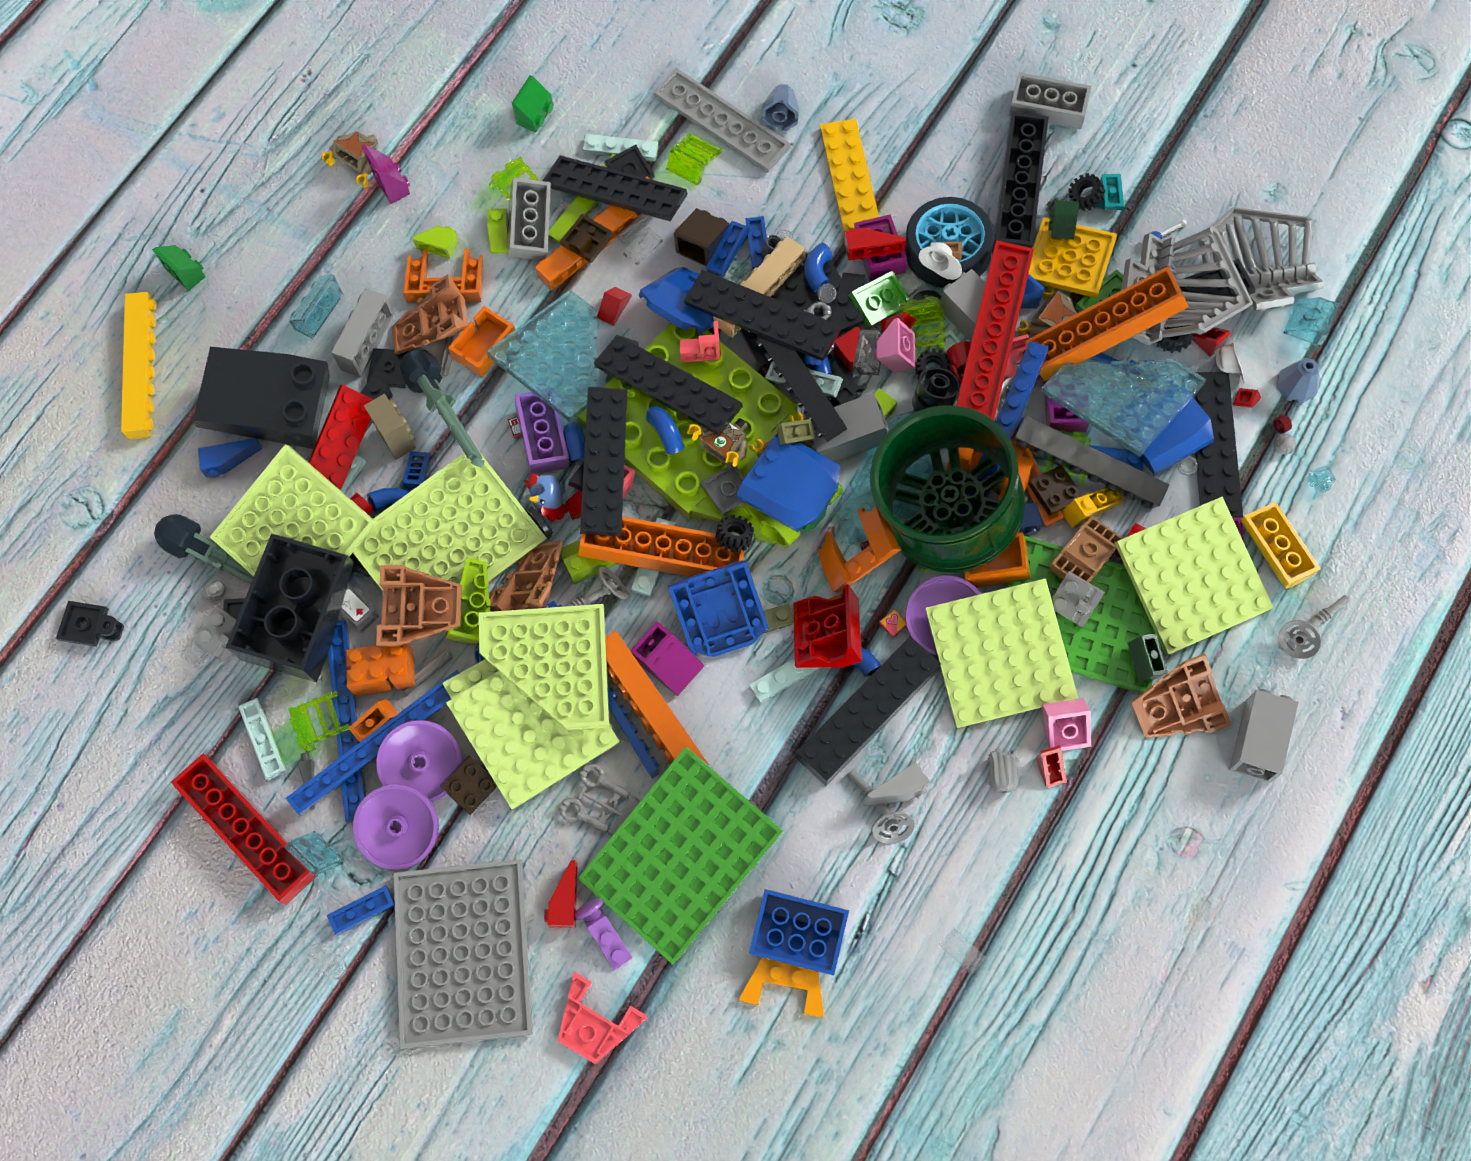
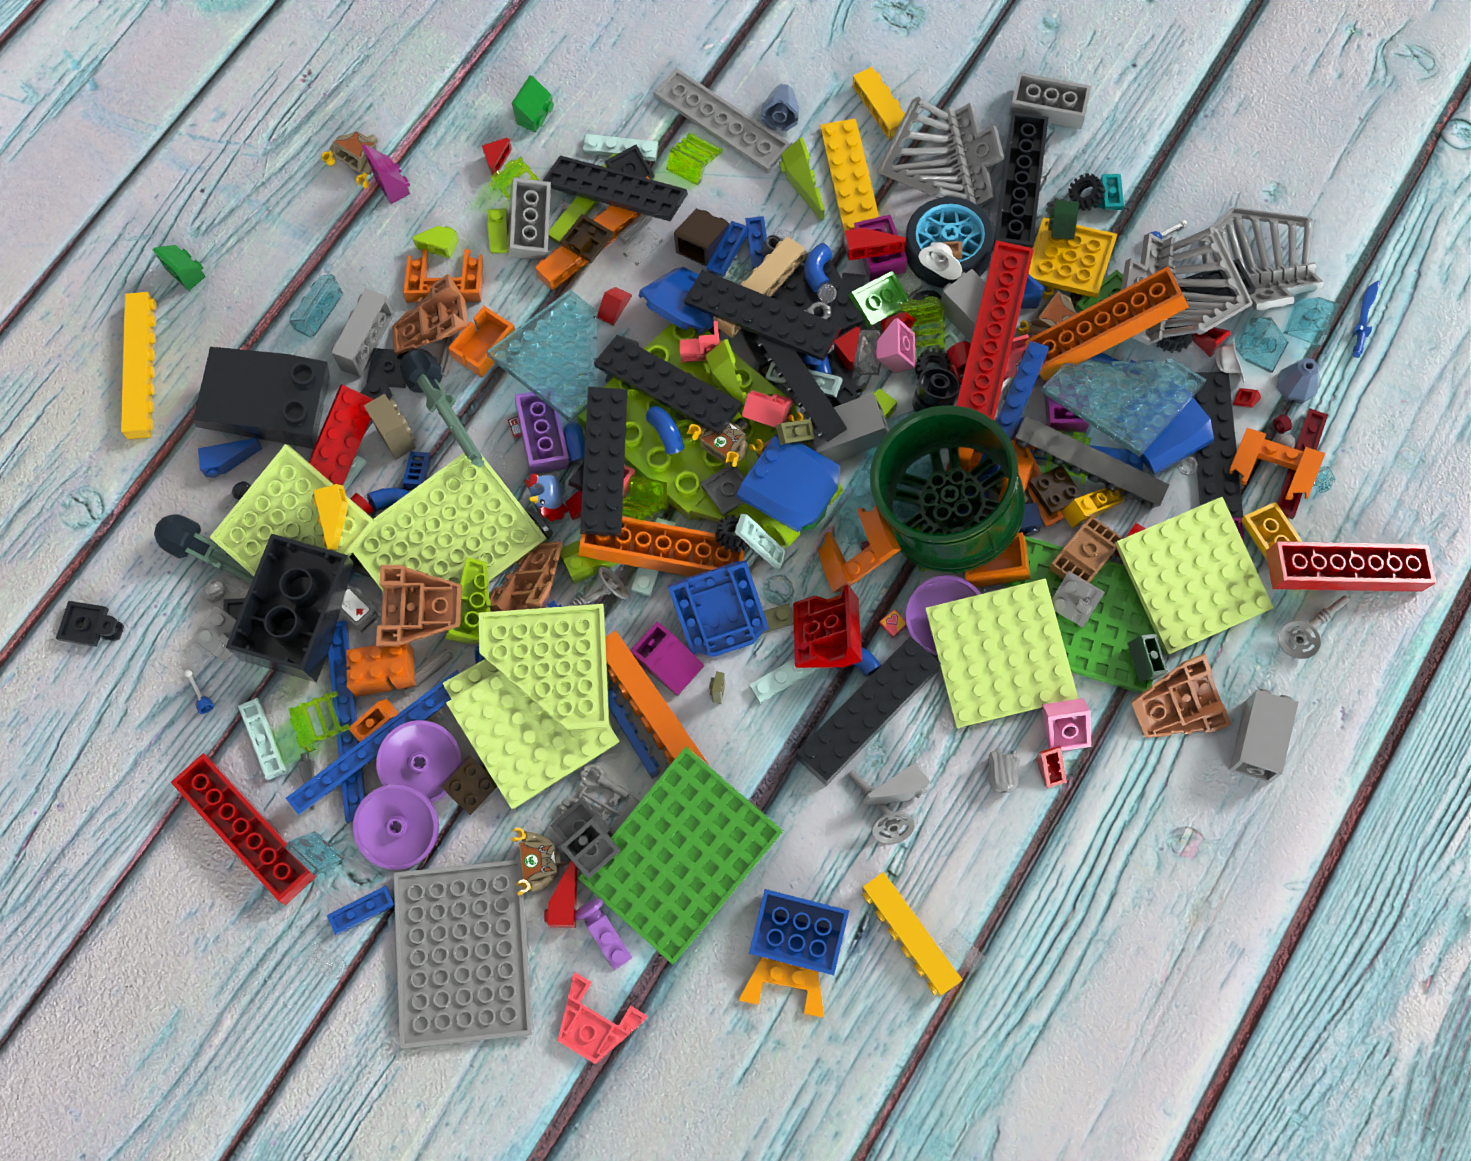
none -> hinge [184,669,214,714]
none -> black piece [232,481,251,500]
none -> yellow slope [313,484,348,551]
none -> red slope [482,138,512,178]
none -> torso [510,828,570,895]
none -> dark grey bracket [550,797,621,879]
none -> clear neon green plate [622,475,667,520]
none -> lime wedge [703,339,754,426]
none -> olive plate [709,671,726,704]
none -> light aqua plate [735,514,786,569]
none -> coral panel [742,391,794,428]
none -> lime wedge [779,137,825,220]
none -> yellow brick [852,67,906,140]
none -> yellow brick [861,872,962,997]
none -> light grey plate [877,97,1004,207]
none -> orange wedge [1229,428,1325,500]
none -> clear light blue slope [1235,317,1289,373]
none -> red brick [1266,541,1436,592]
none -> dark red plate [1277,408,1328,520]
none -> blue sword [1352,281,1380,358]

